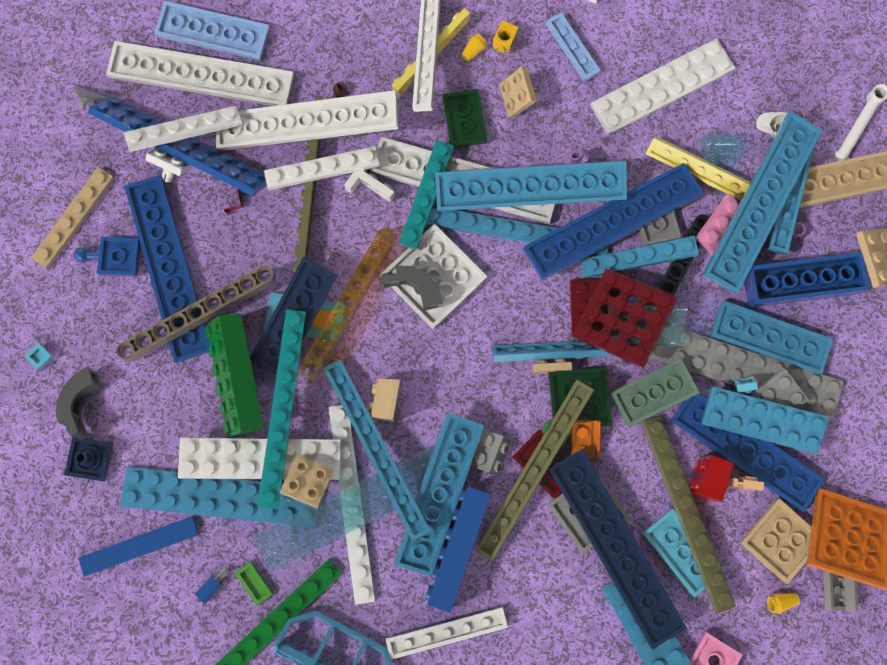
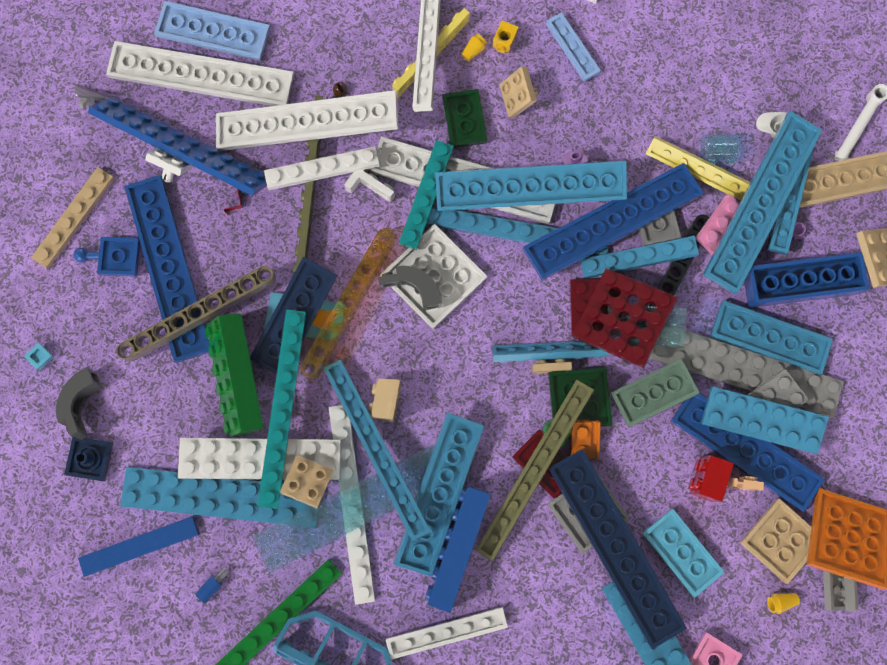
white plate [123,106,242,152] -> none
bright green tile [235,561,274,606] -> none
light grey bracket [470,430,511,477] -> none
white plate [590,38,735,136] -> none
olive plate [641,416,736,614] -> none
medium azure plate [734,377,758,394] -> none

